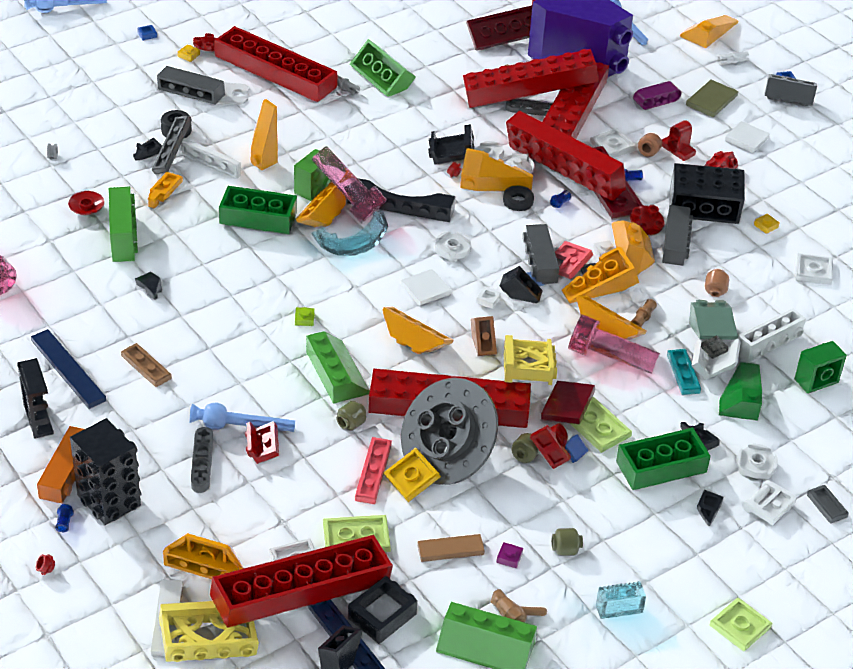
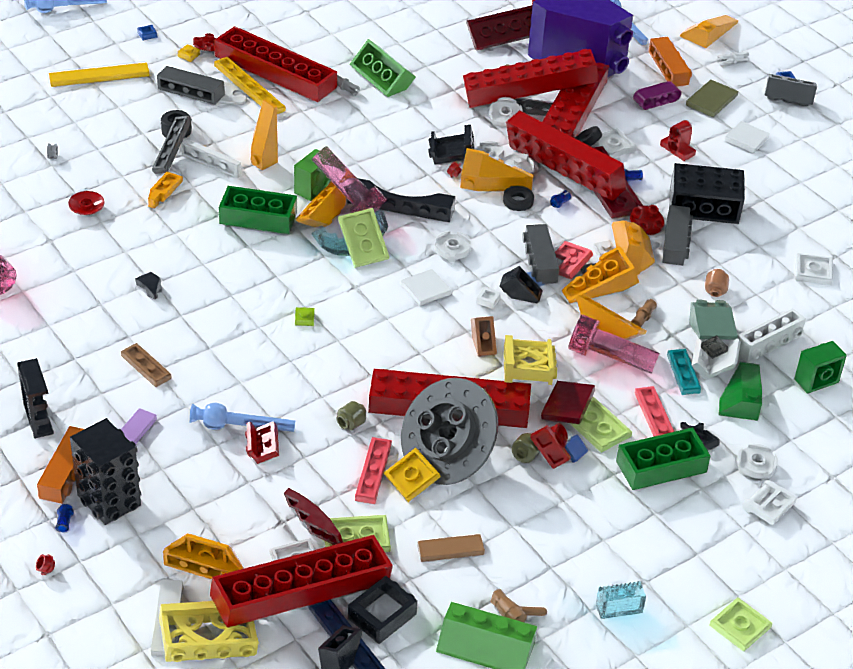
dark blue tile [31,329,106,409] -> none
bright green brick [108,186,138,262] -> none
black slope [133,137,162,161] -> none
dark grey beam [191,427,213,493] -> none
bright green slope [306,331,370,404] -> none
light orange wedge [382,306,454,354] -> none
magenta plate [496,542,524,569] -> none
olive head [551,528,583,556] -> none
nougat head [638,133,662,157] -> none
black slope [696,489,724,526] -> none
red bracket [704,151,738,169] -> none
yellow plate [754,213,780,234] -> none
dark grey tile [807,485,849,524] -> none
none -> yellow tile [49,62,150,87]
none -> lavender tile [121,408,157,445]
none -> yellow tile [214,57,286,114]
none -> dark red slope [283,487,343,545]
none -> yellowish green tile [338,208,389,268]
none -> white plate [489,97,523,127]
none -> black tyre [575,126,602,146]
none -> coral tile [635,386,674,437]
none -> orange brick [648,36,692,87]

